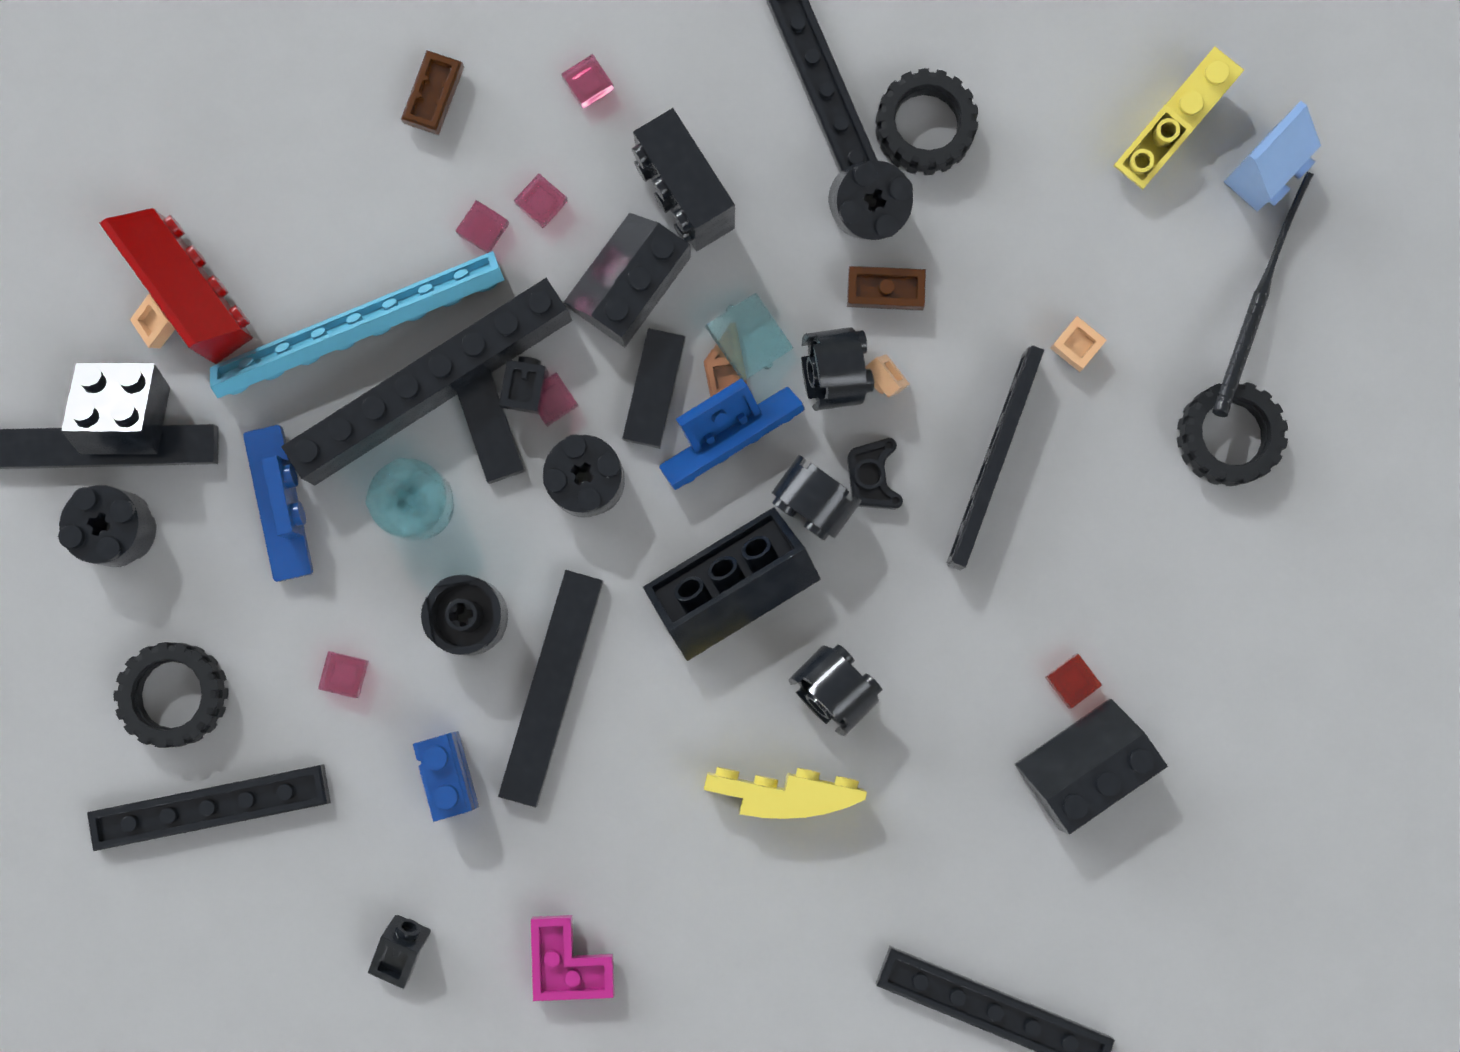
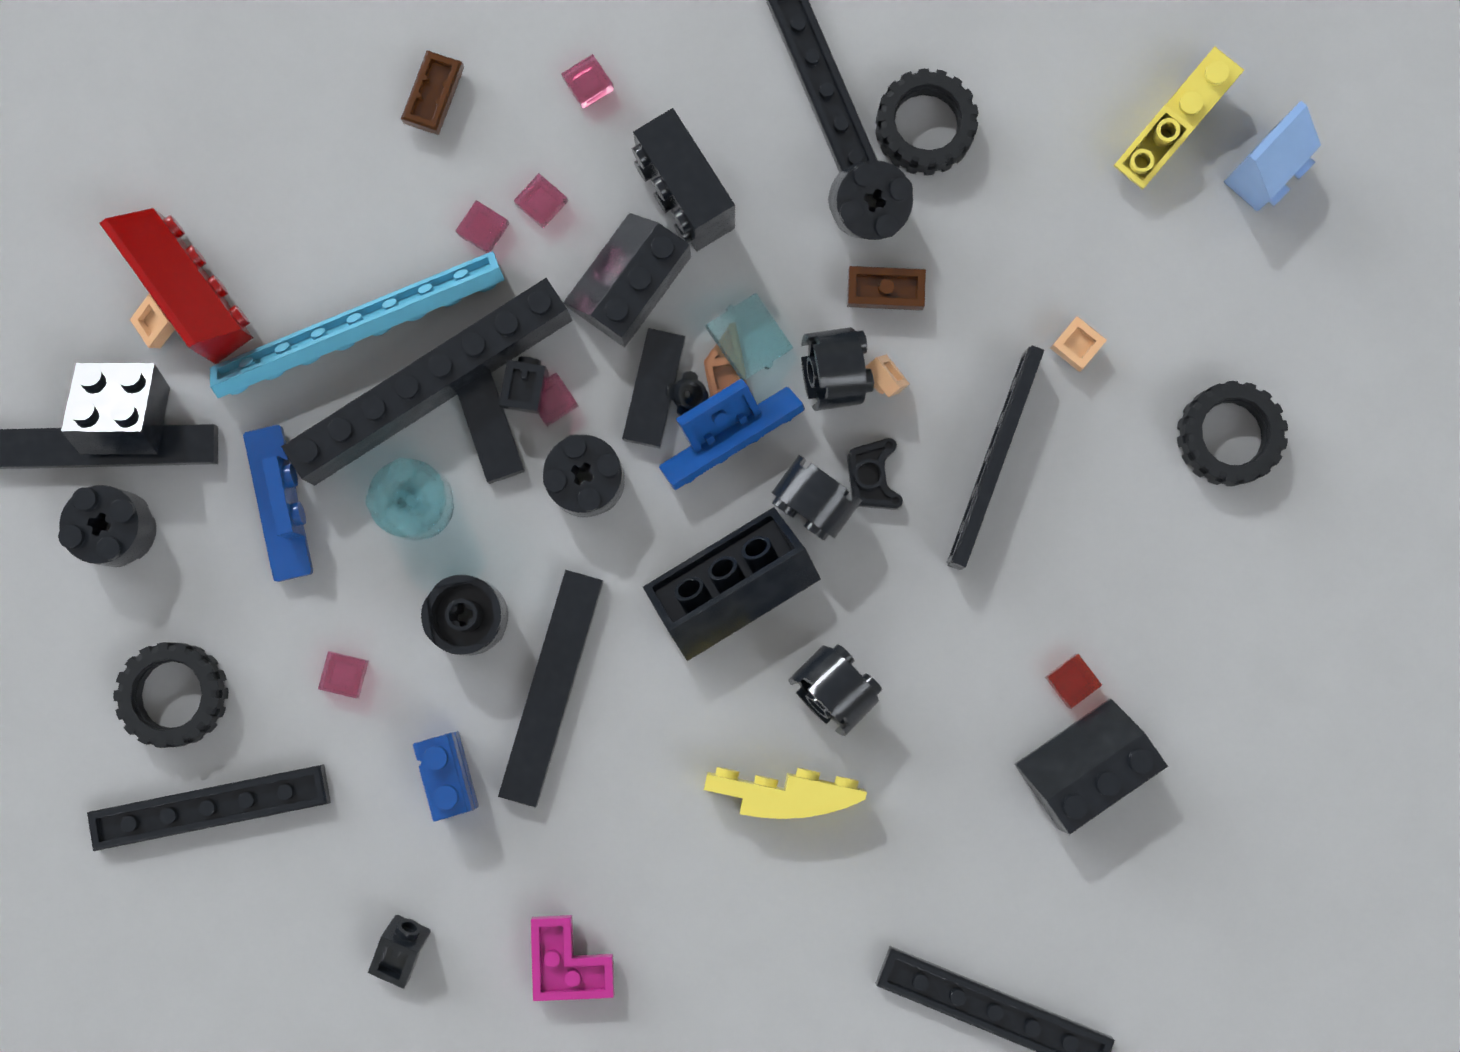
black piece [1212,172,1314,417] -> none
none -> black plate [666,371,709,416]

